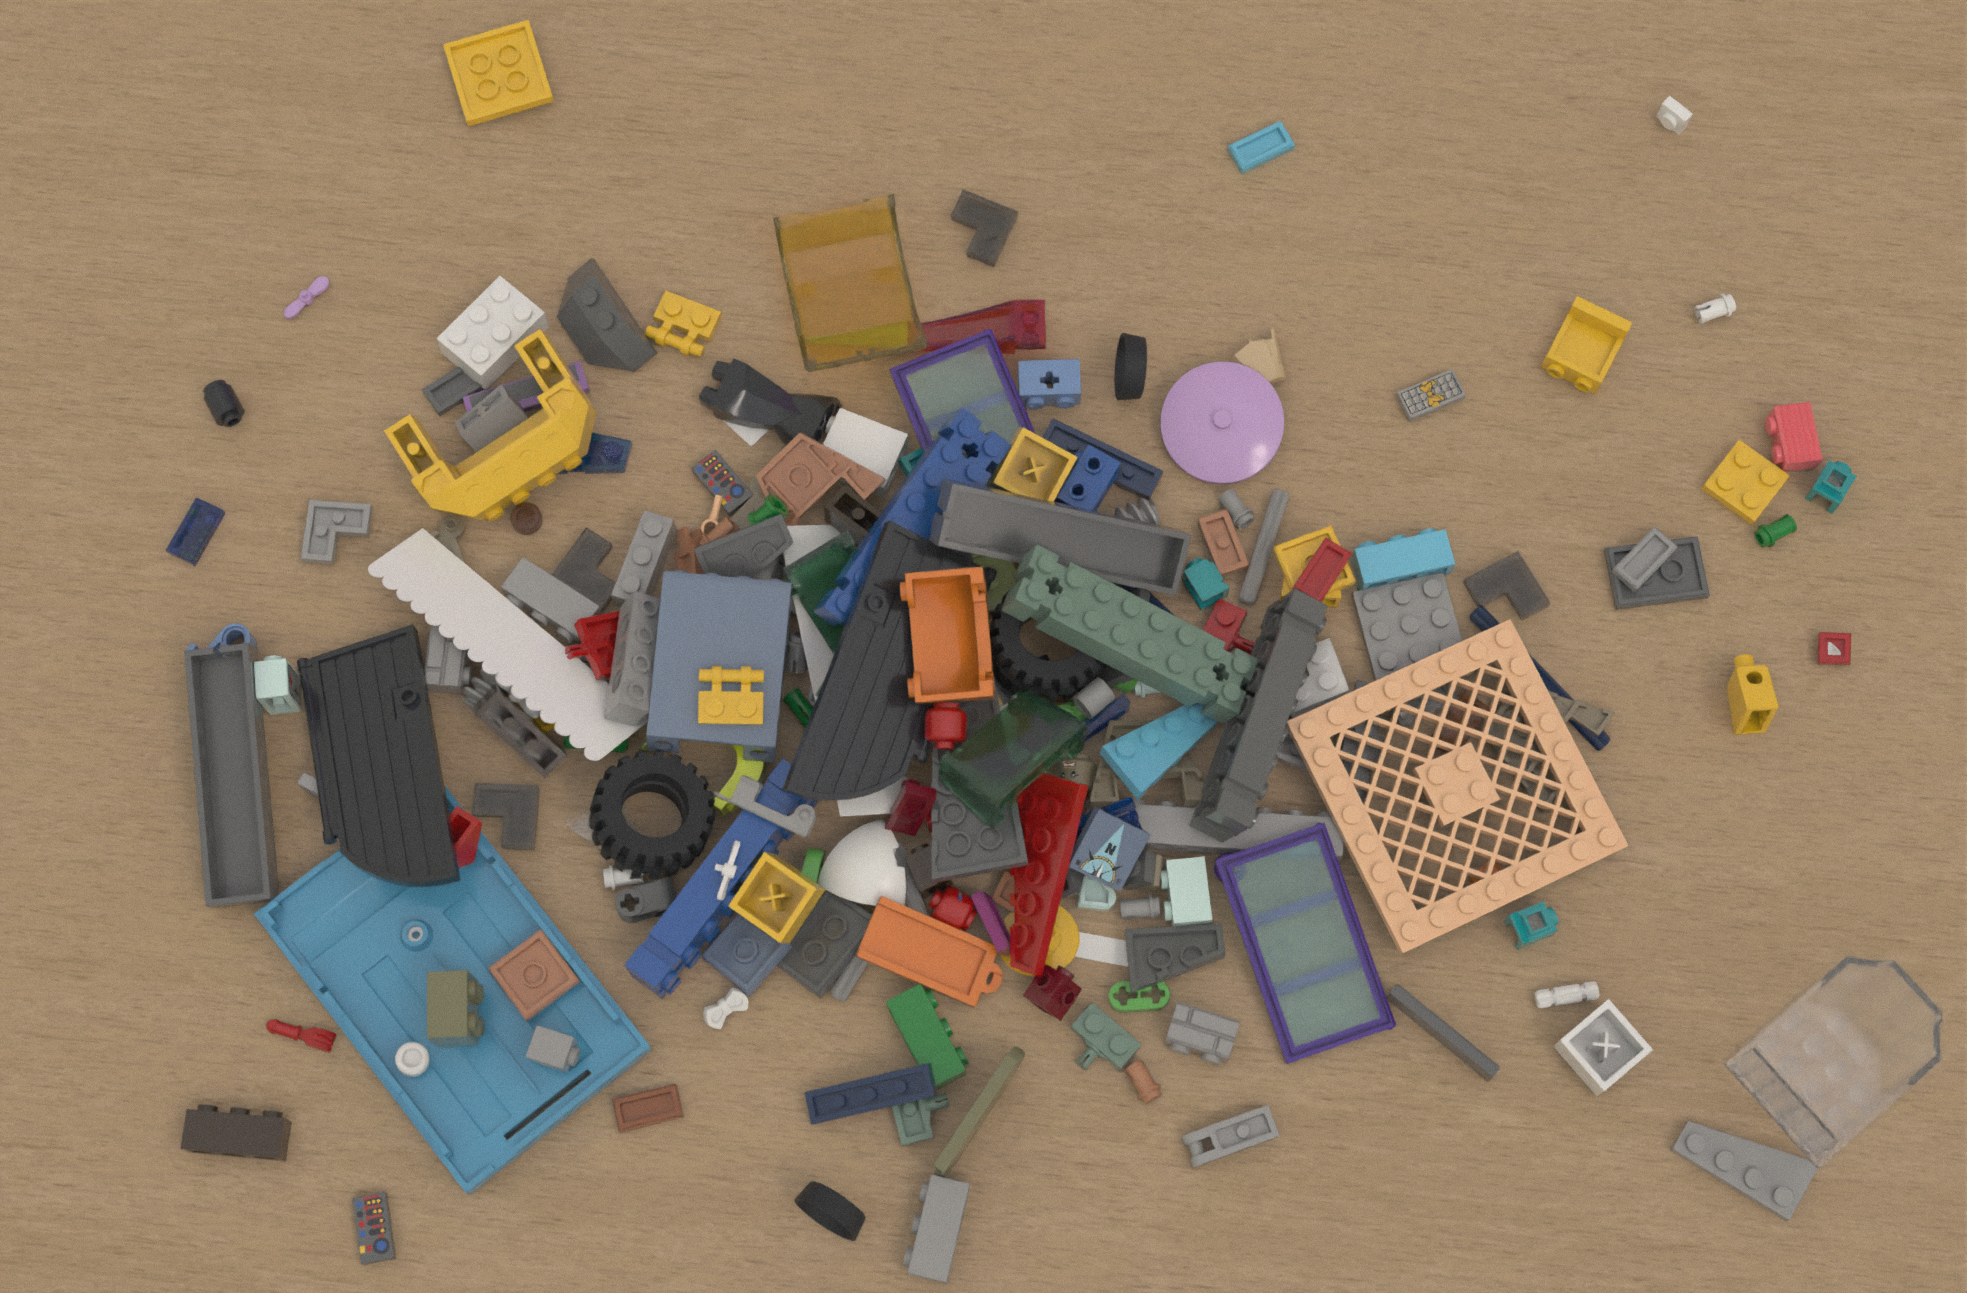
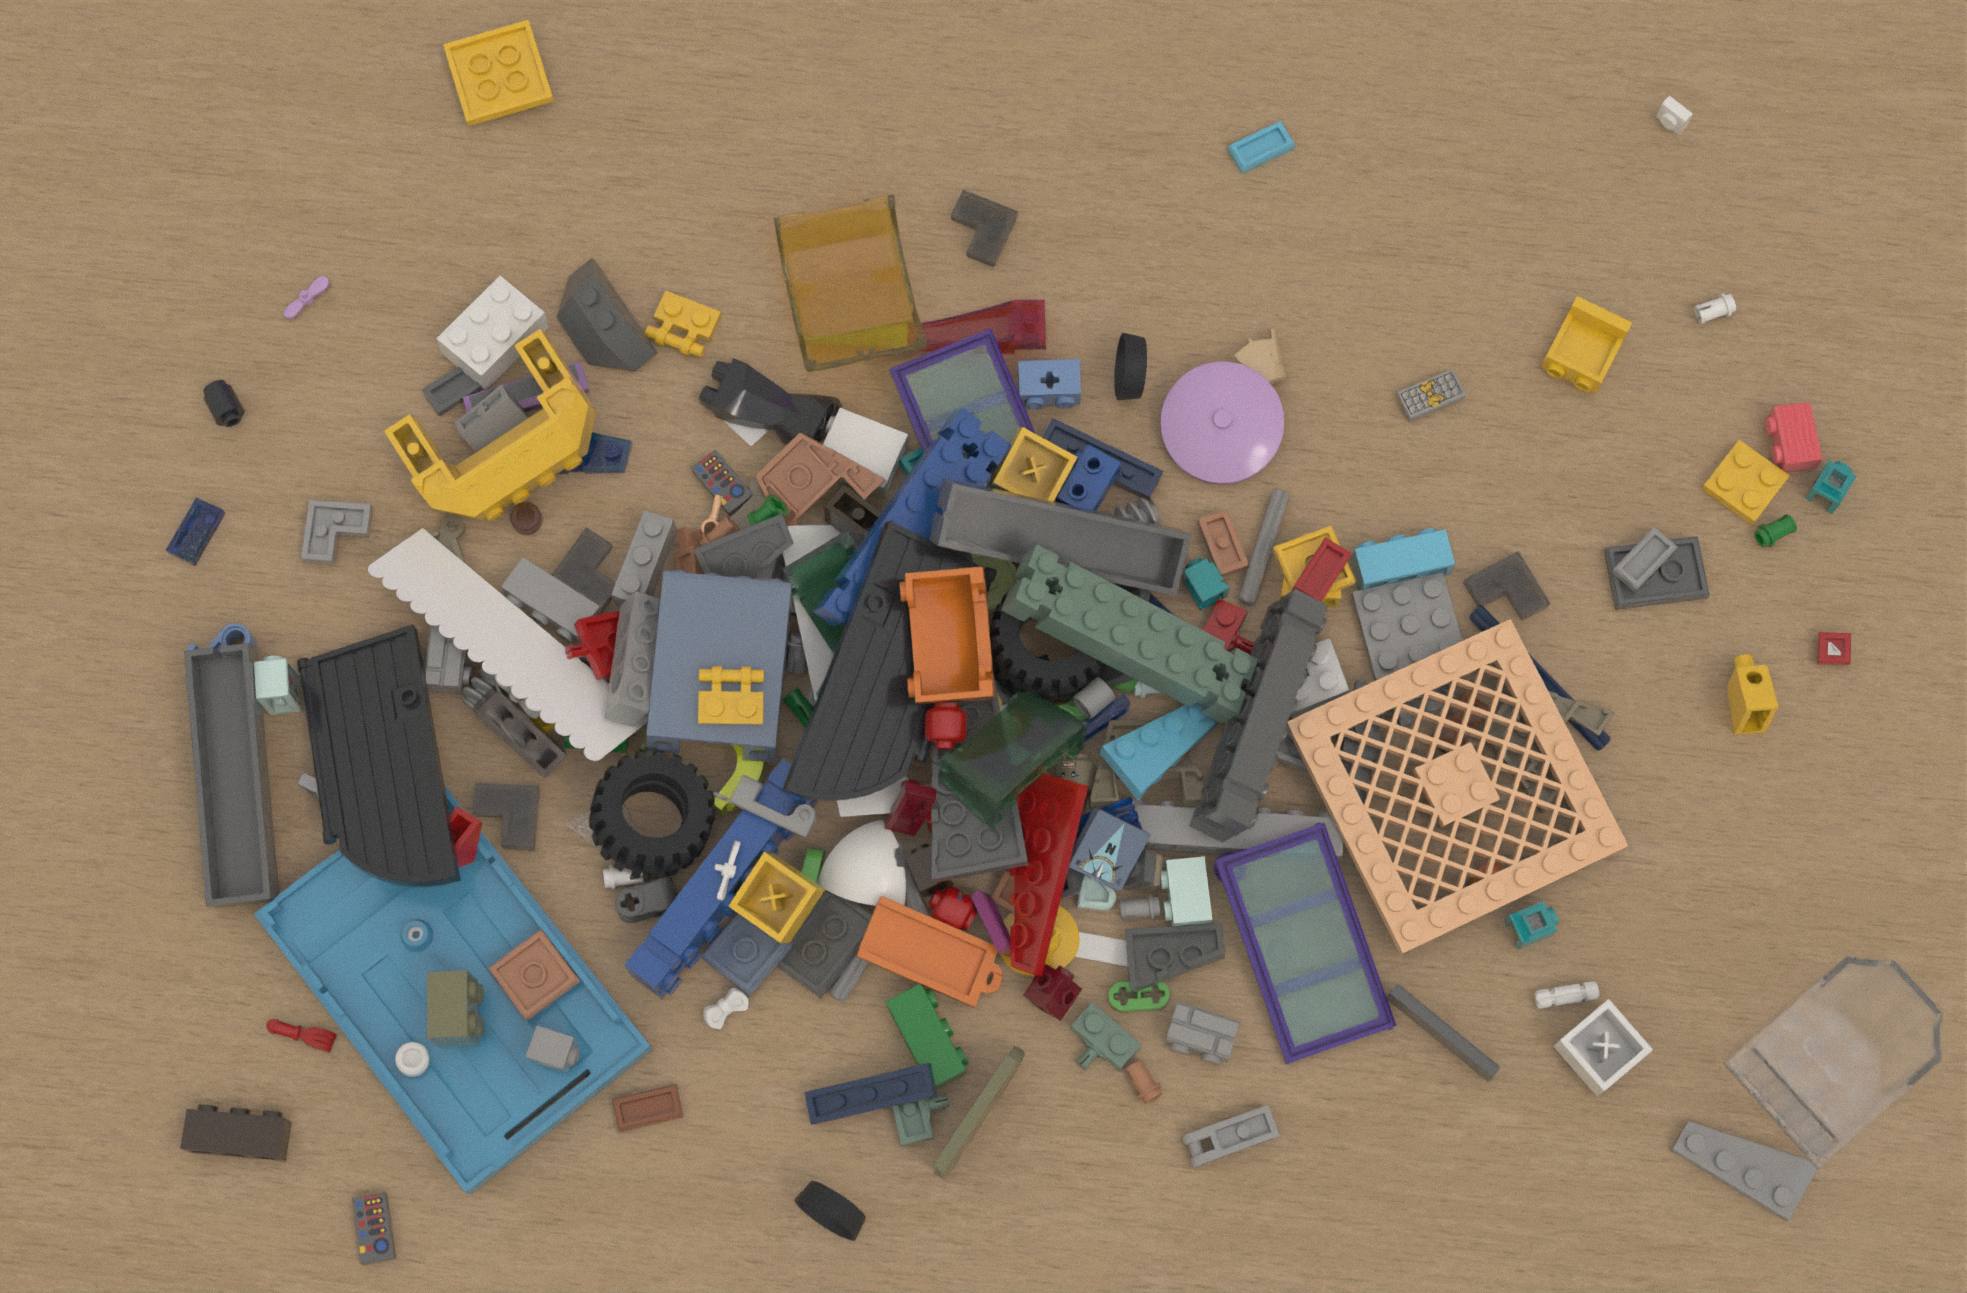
light grey brick [903,1174,970,1285] -> none
light grey pin [1218,488,1254,529] -> none

